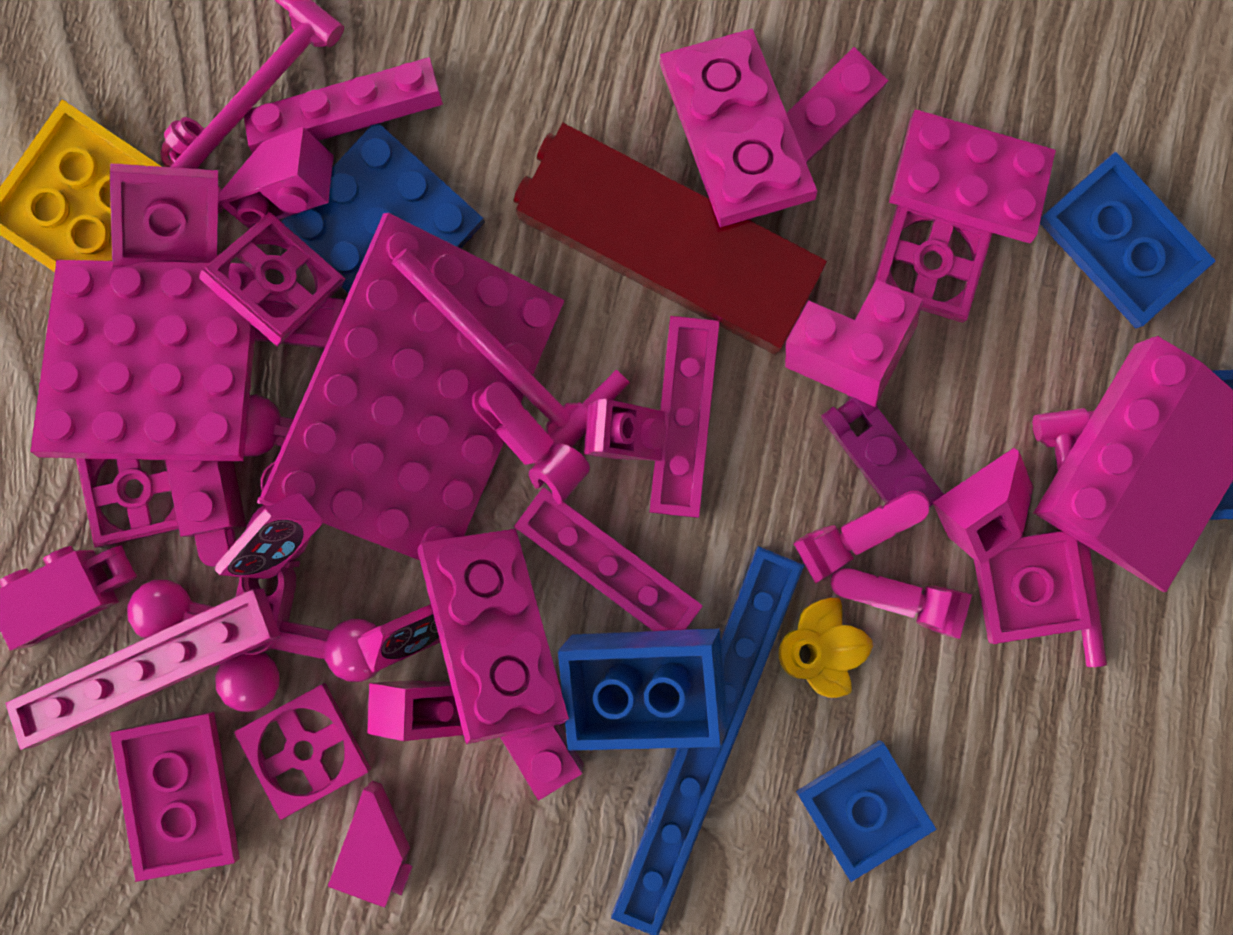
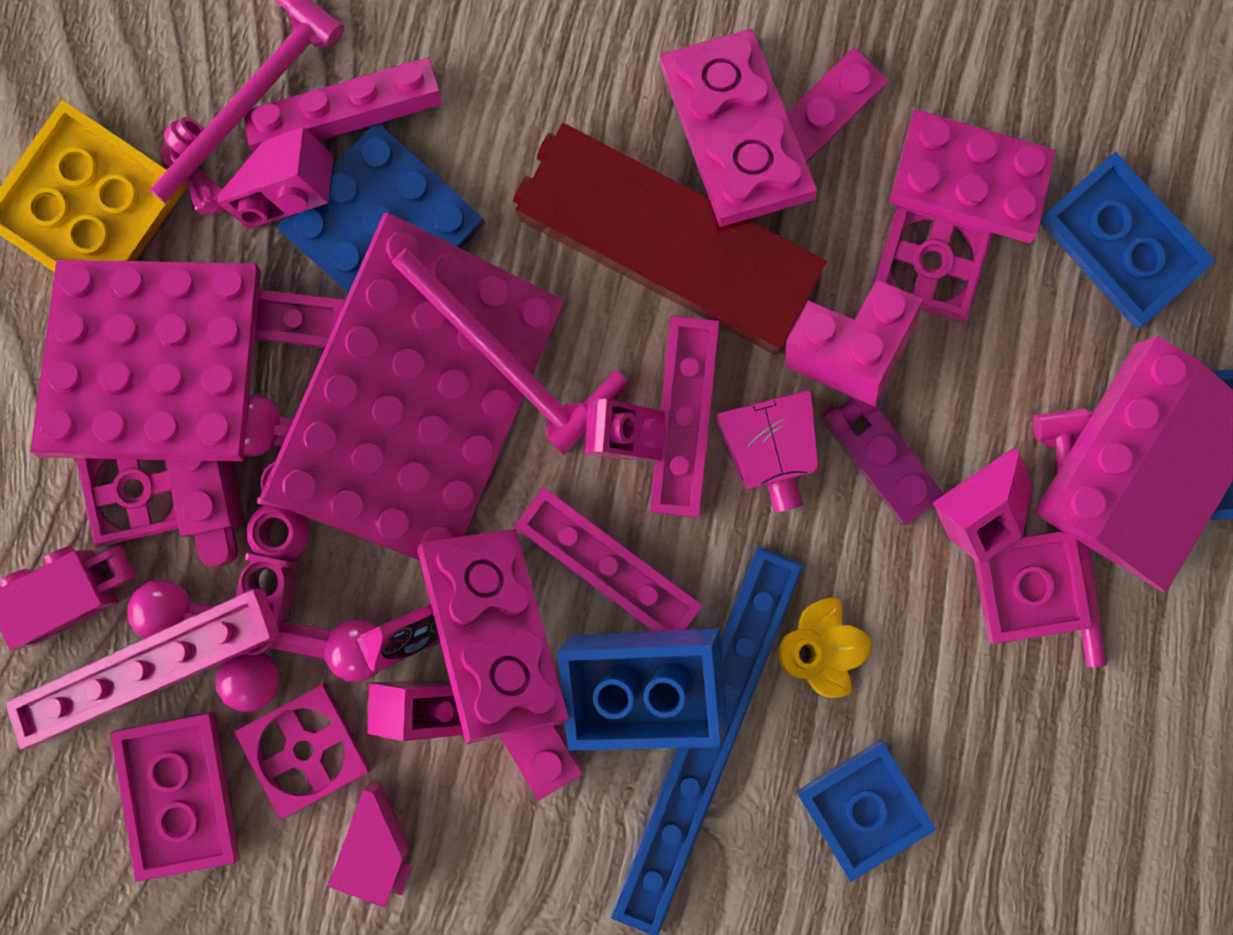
dark pink plate [110,164,218,267] -> none
dark pink piece [199,212,346,347] -> none
slope [214,493,323,579] -> none
dark pink piece [472,382,590,506] -> none
dark pink piece [794,490,929,584] -> none
dark pink piece [831,568,972,639] -> none
none -> dark pink torso [714,390,818,513]

